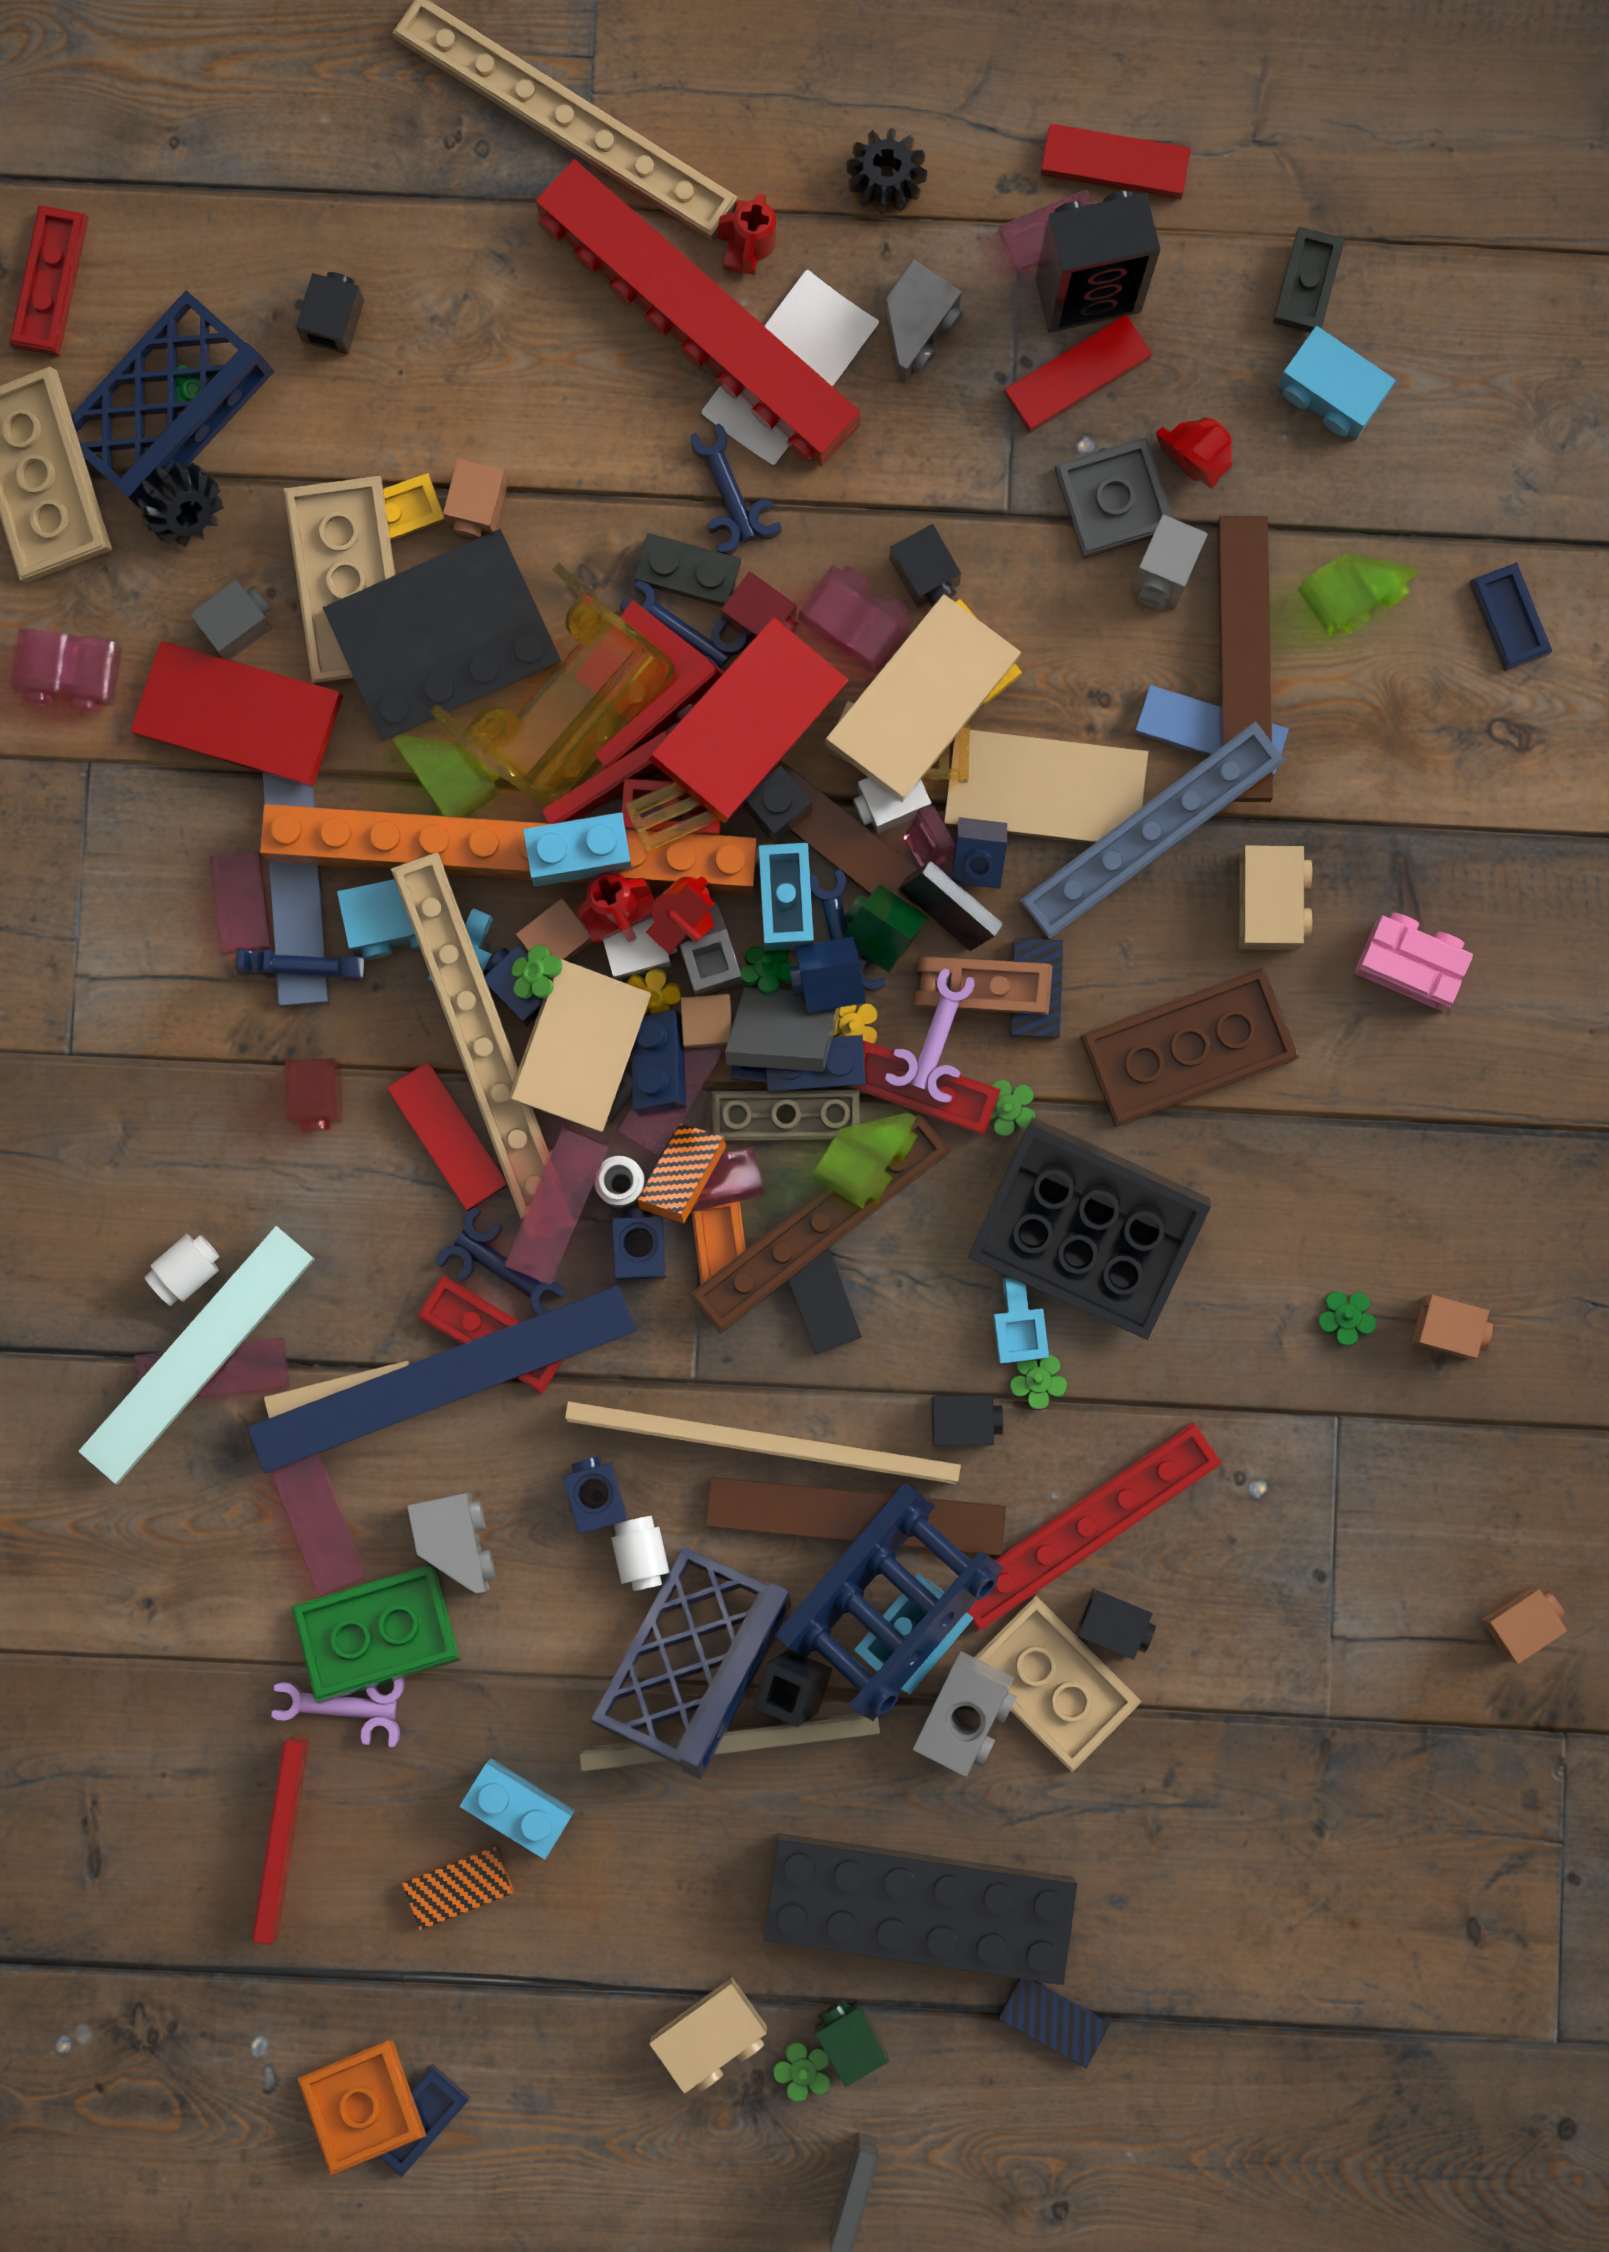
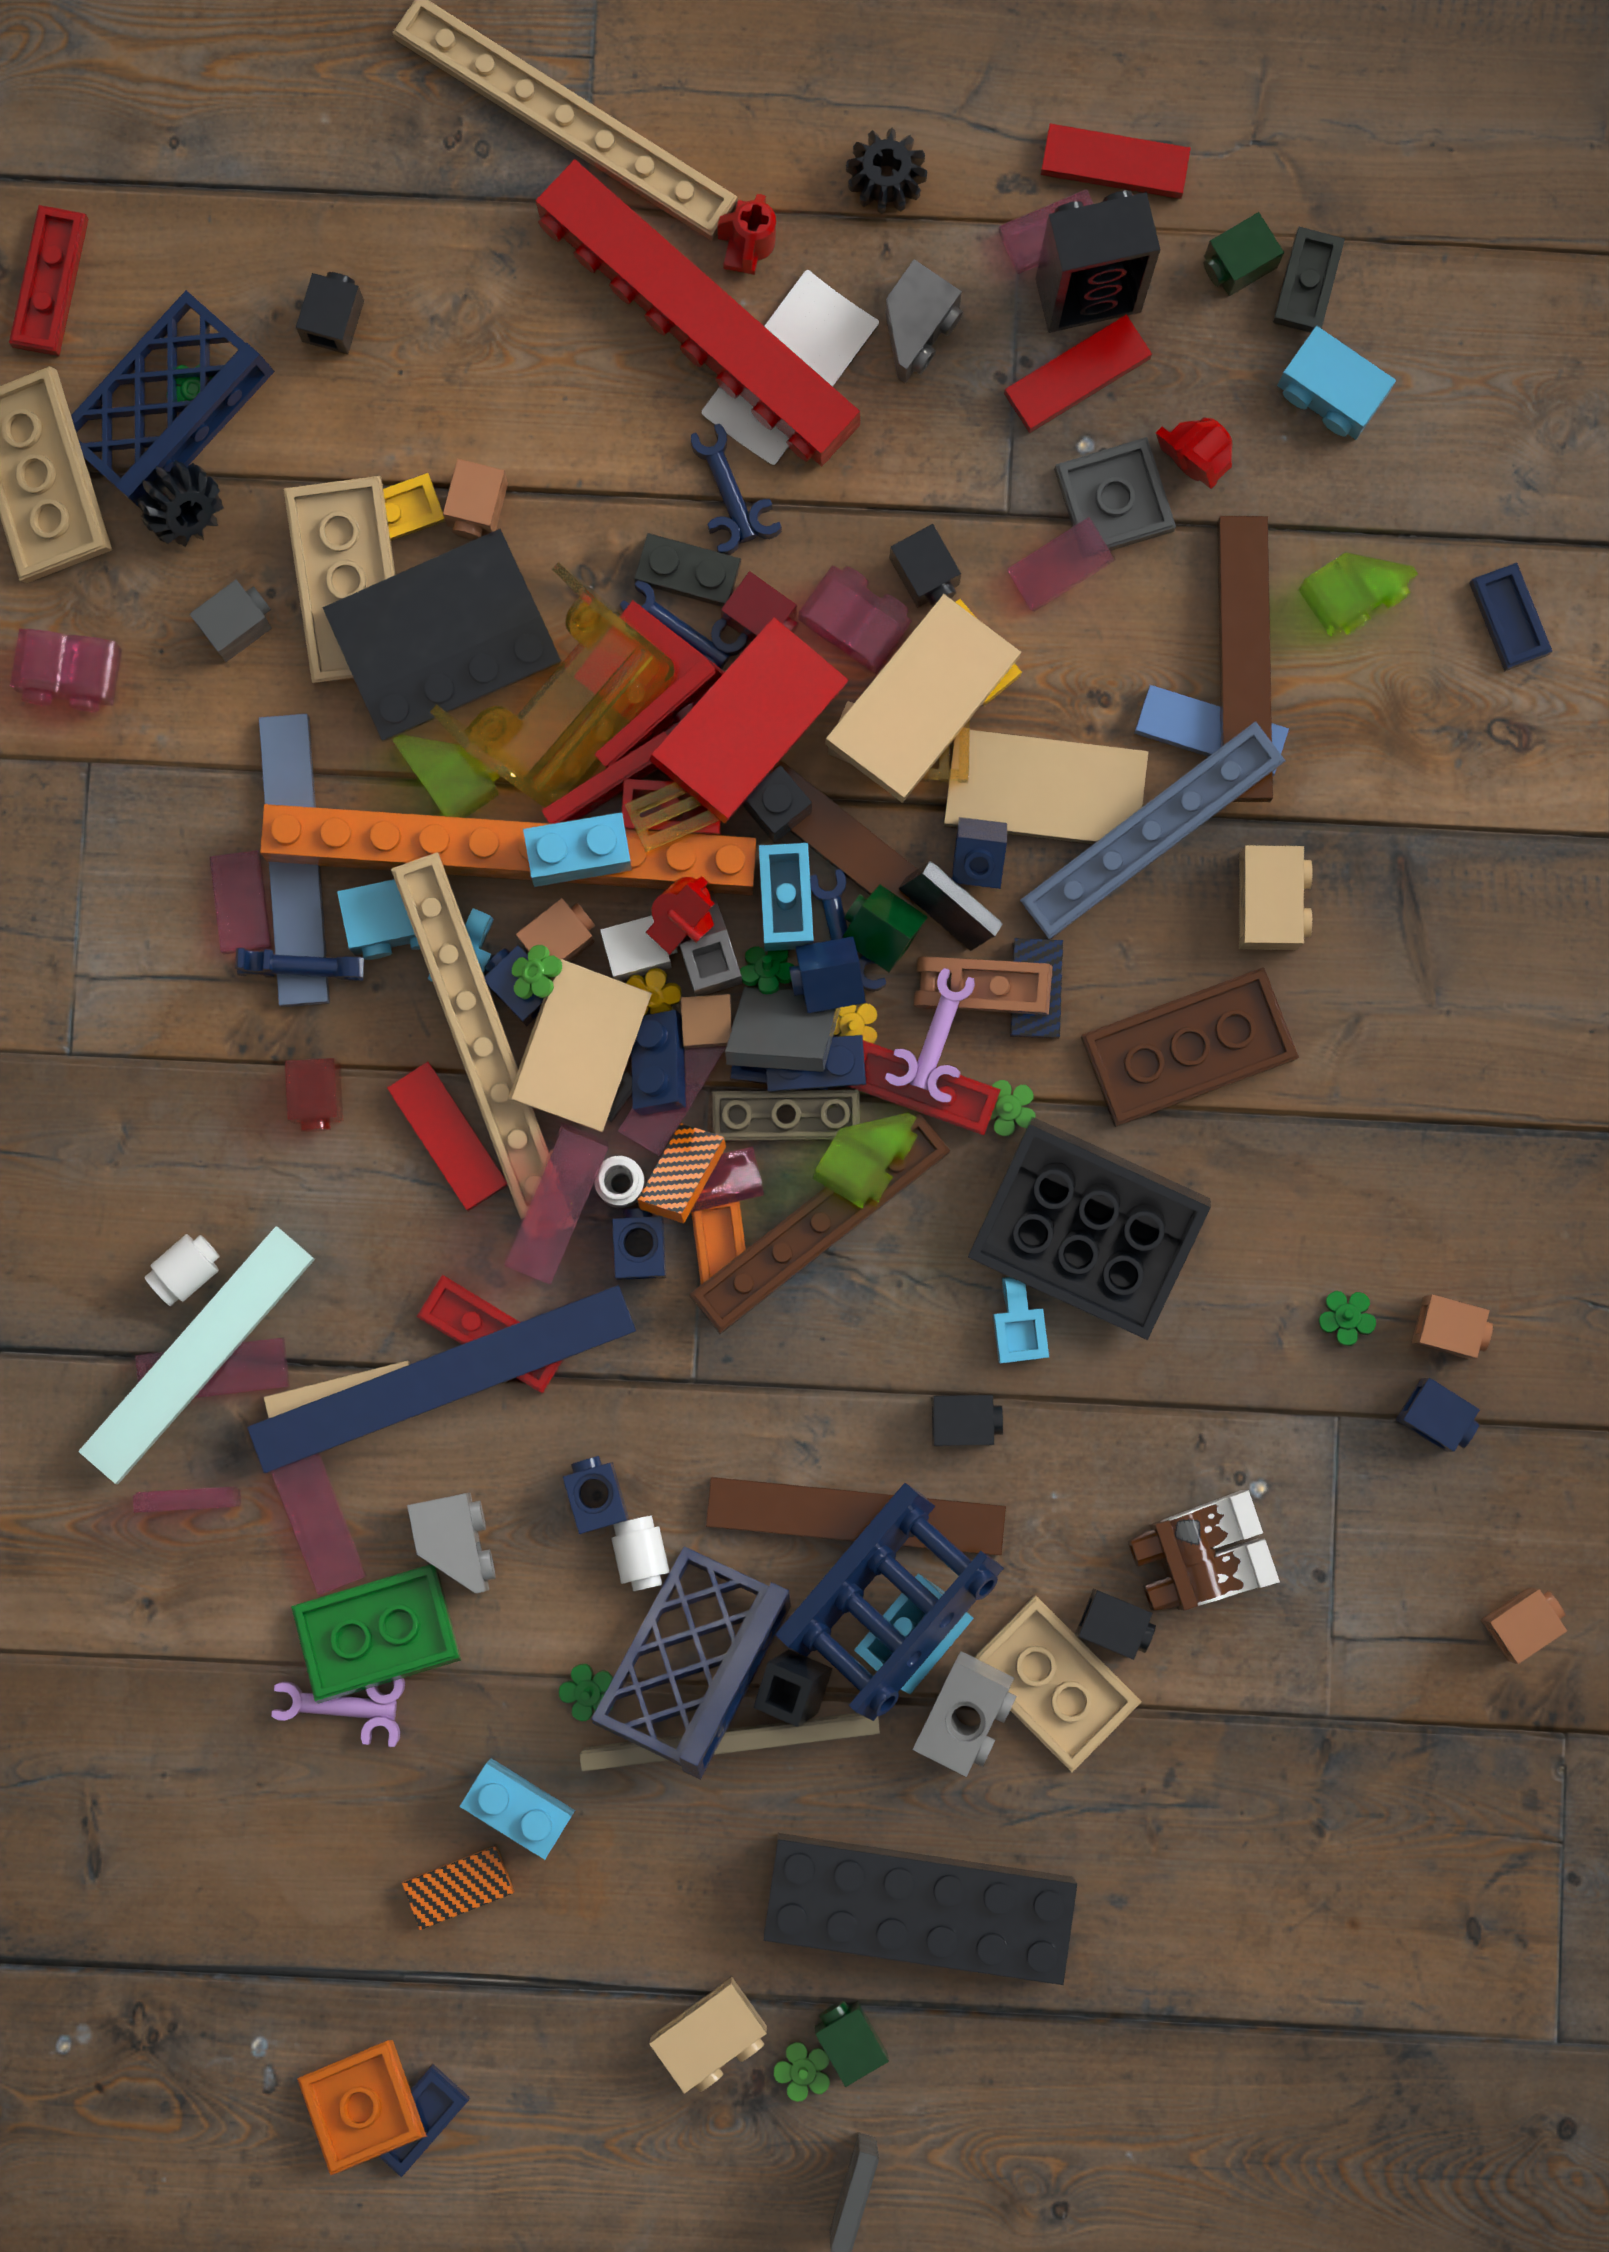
red tile [130,641,344,787] -> none
red tile [252,1737,310,1945] -> none
dark blue bar [436,1207,567,1315] -> none
tan tile [565,1402,961,1484] -> none
red piece [576,872,655,944] -> none
black tile [789,1249,862,1354] -> none
white brick [853,777,931,834] -> none
clear pink tile [904,806,956,870] -> none
red tile [967,1423,1222,1632] -> none
tile [998,1979,1110,2069] -> none
bright green plant [1010,1355,1067,1410] -> none
light grey brick [1130,514,1208,610] -> none
bright pink brick [1354,913,1473,1012] -> none
none -> clear pink tile [133,1487,241,1513]
none -> green plant [559,1664,615,1721]
none -> clear pink tile [1007,517,1116,612]
none -> hips [1128,1490,1280,1611]
none -> dark green brick [1203,212,1284,296]
none -> dark blue brick [1395,1378,1480,1452]

